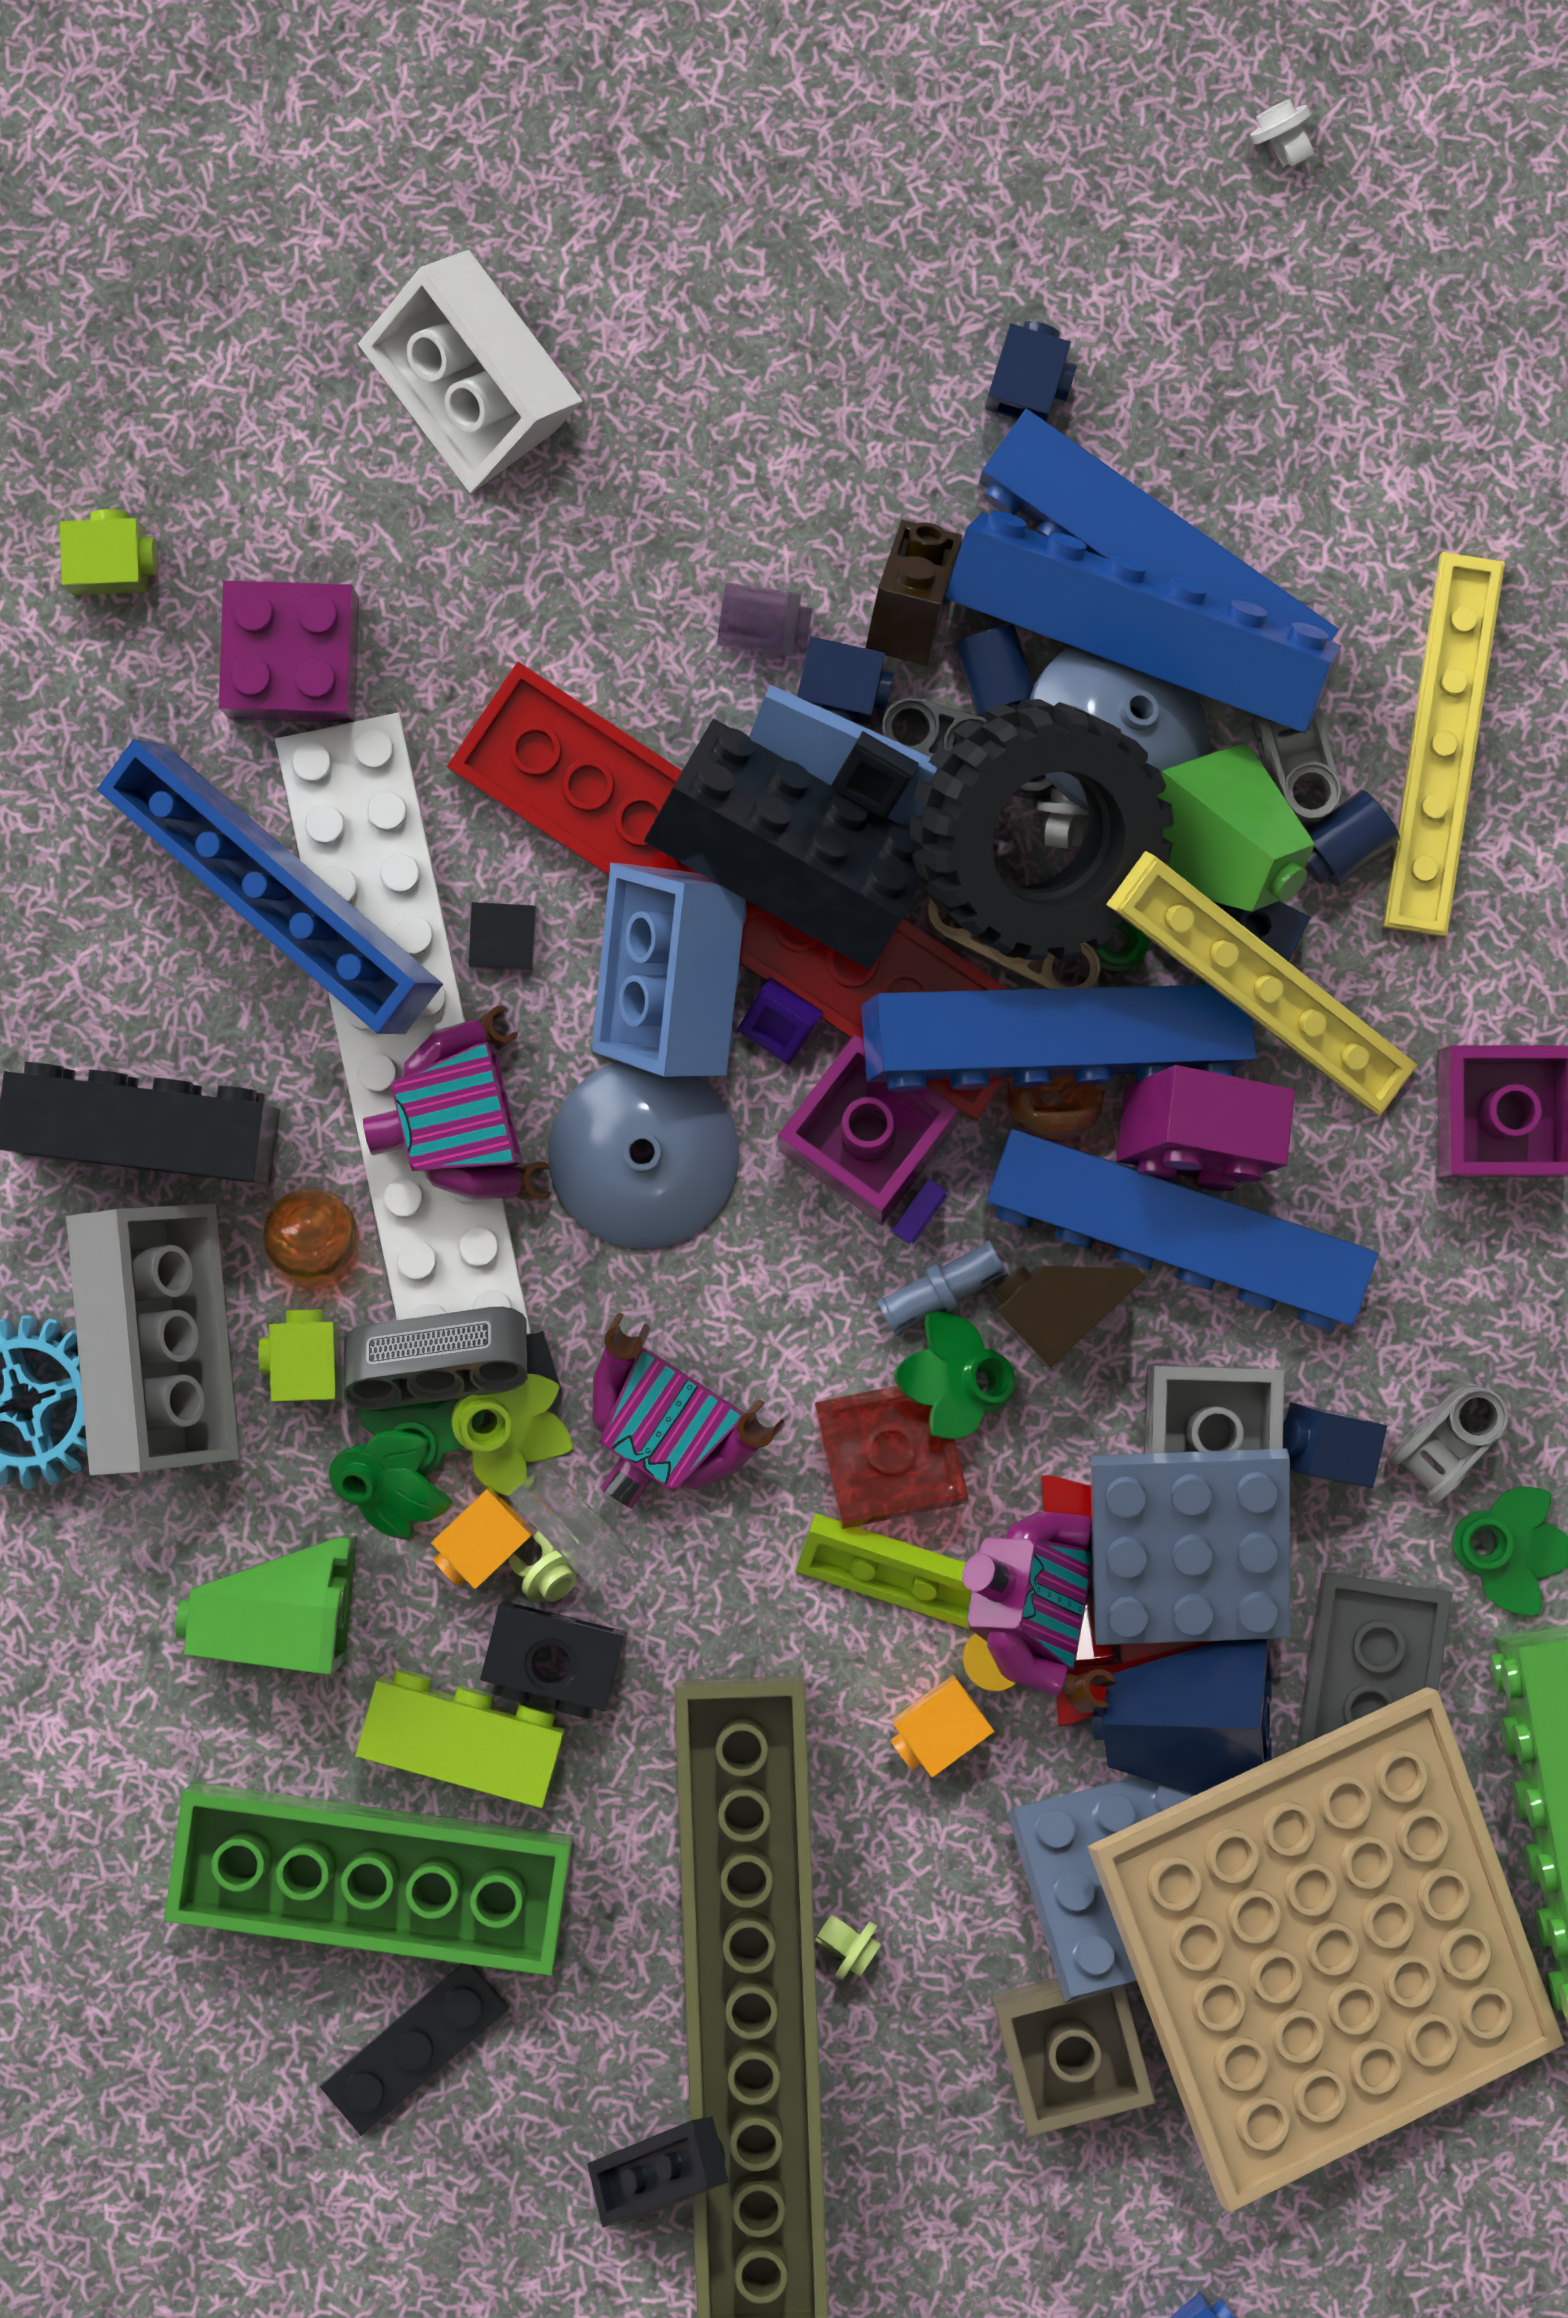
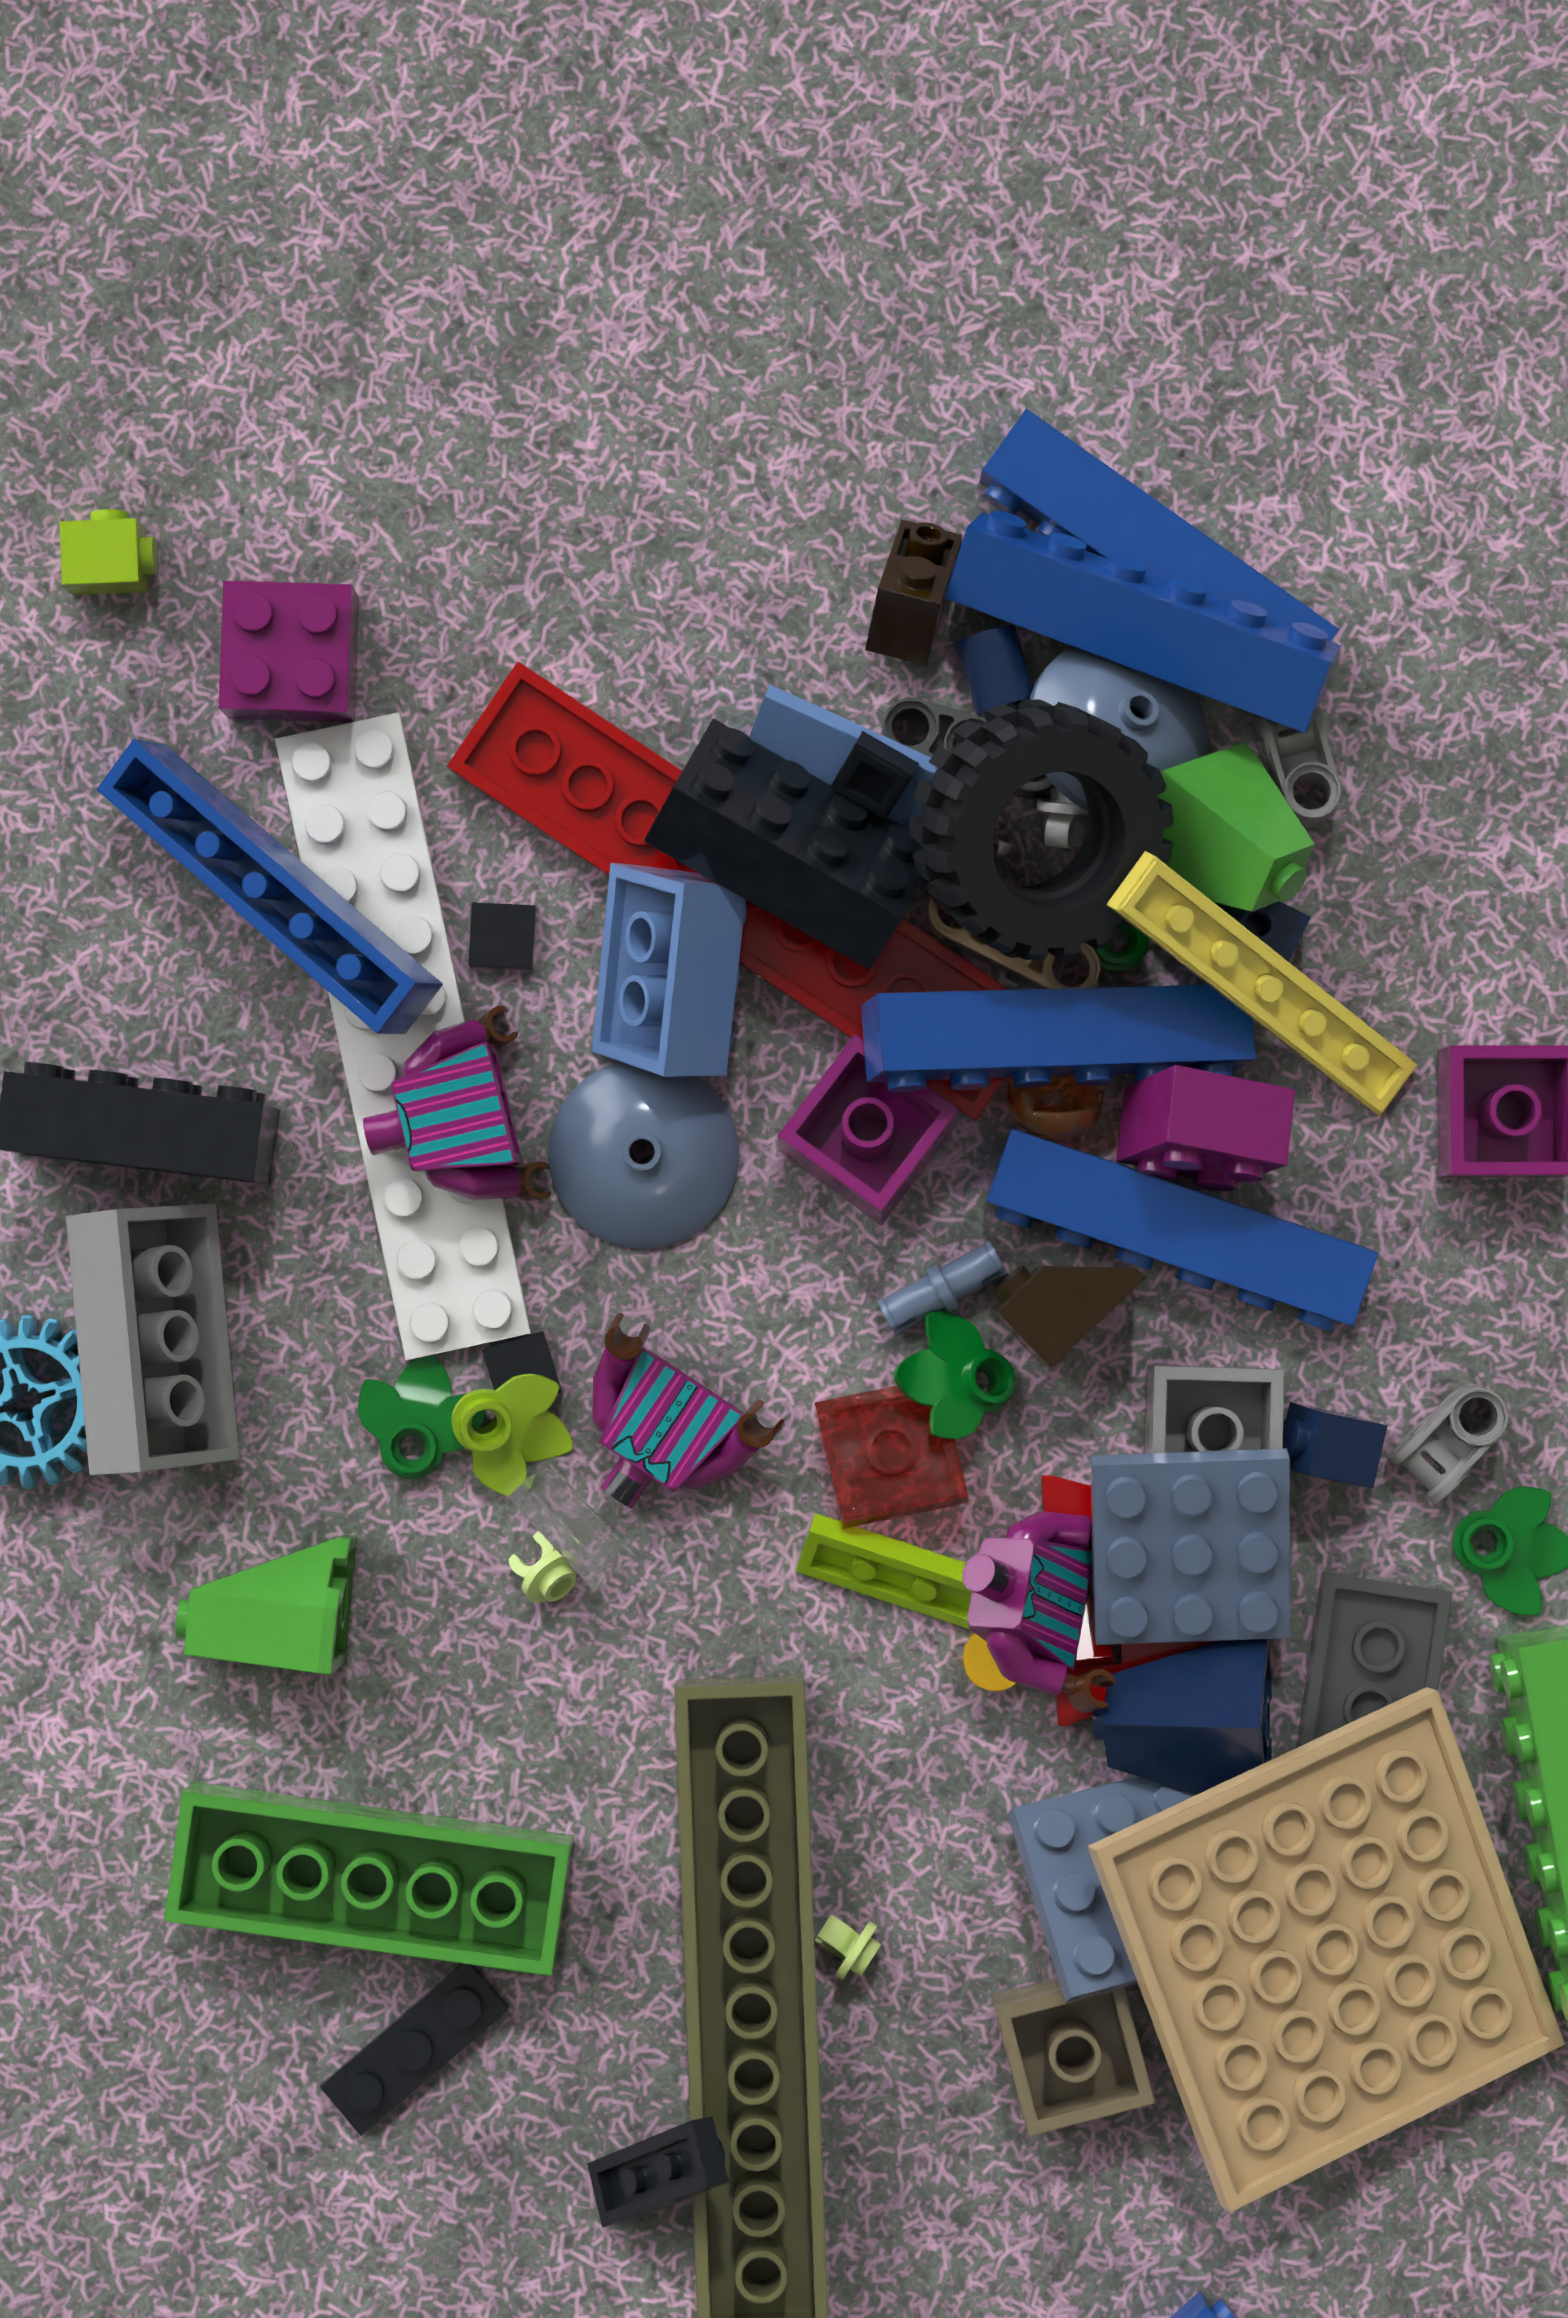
lime brick [258,1309,342,1401] -> none
clear orange hair [263,1187,360,1292] -> none
green plate [329,1431,452,1540] -> none
dark grey beam [343,1306,528,1410] -> none
lime brick [355,1669,566,1808] -> none
white slope [358,250,583,494] -> none
light orange brick [431,1487,535,1589] -> none
black brick [480,1600,627,1718] -> none
clear purple brick [717,582,813,657] -> none
dark purple tile [737,977,824,1065] -> none
dark blue brick [797,636,894,724] -> none
dark purple tile [890,1178,948,1244] -> none
light orange brick [890,1674,995,1777] -> none
dark blue brick [985,321,1077,422] -> none
white plate [1250,99,1314,167] -> none
dark blue brick [1305,789,1400,887] -> none
light yellow tile [1382,552,1505,937] -> none

